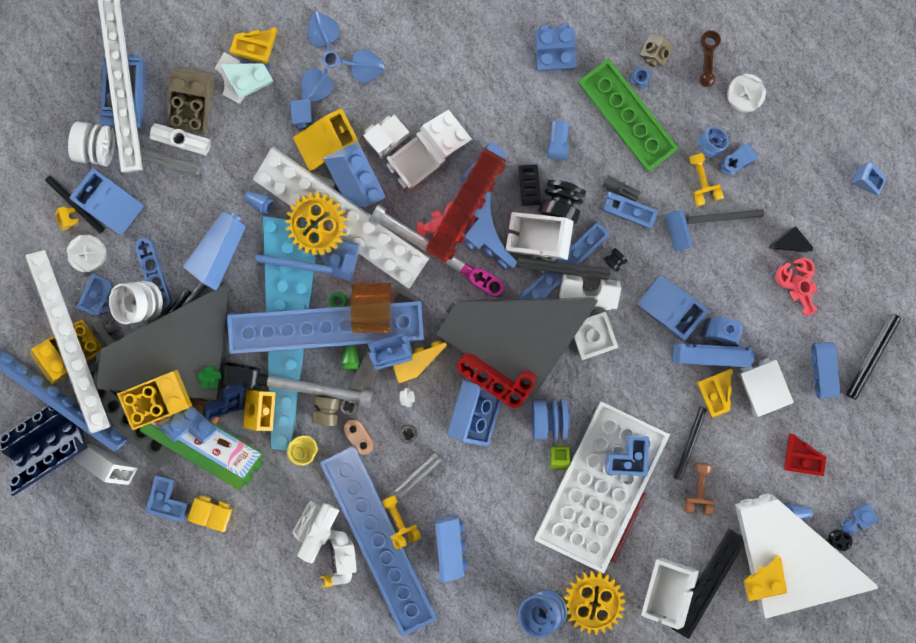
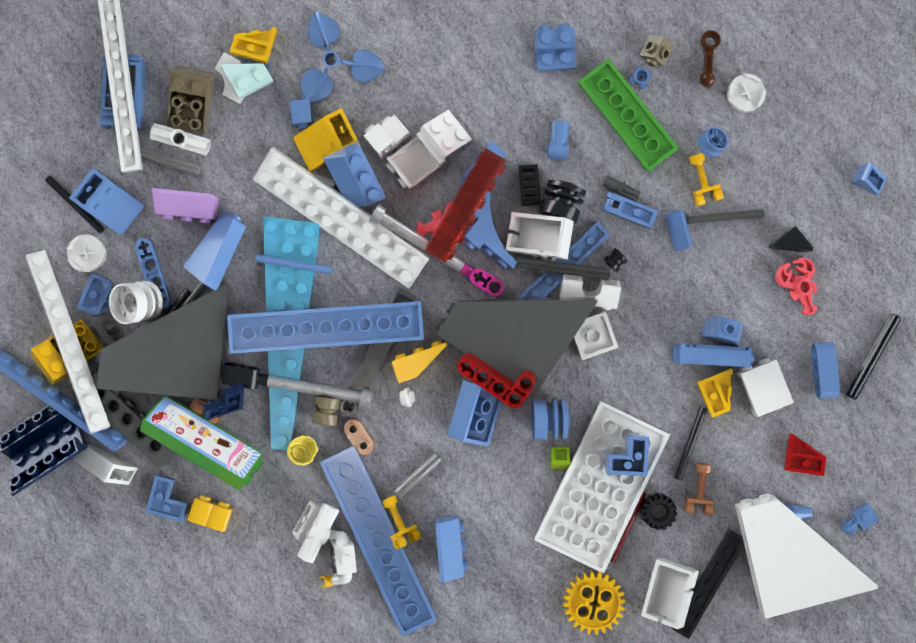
yellow tile [54,207,79,231] -> none
white wheel [68,121,115,166] -> none
yellow slope [117,369,192,430] -> none
medium blue plate [160,406,218,444] -> none
green plant [197,366,222,389] -> none
yellow brick [243,390,276,431] -> none
medium blue cone [244,191,274,214] -> none
yellow gear [285,192,348,255] -> none
medium blue plate [319,239,360,282] -> none
green plate [329,292,348,308] -> none
bright green cone [341,345,360,370] -> none
clear orange panel [350,283,392,333] -> none
medium blue hinge [368,332,412,370] -> none
black bush [400,425,417,443] -> none
medium blue wheel [518,590,567,638] -> none
medium blue slope [636,275,709,341] -> none
medium blue piece [720,142,759,175] -> none
yellow wing [744,555,787,602] -> none
black wheel [828,529,853,551] -> none
none -> lavender slope [152,188,219,224]
none -> black tyre [640,493,678,530]

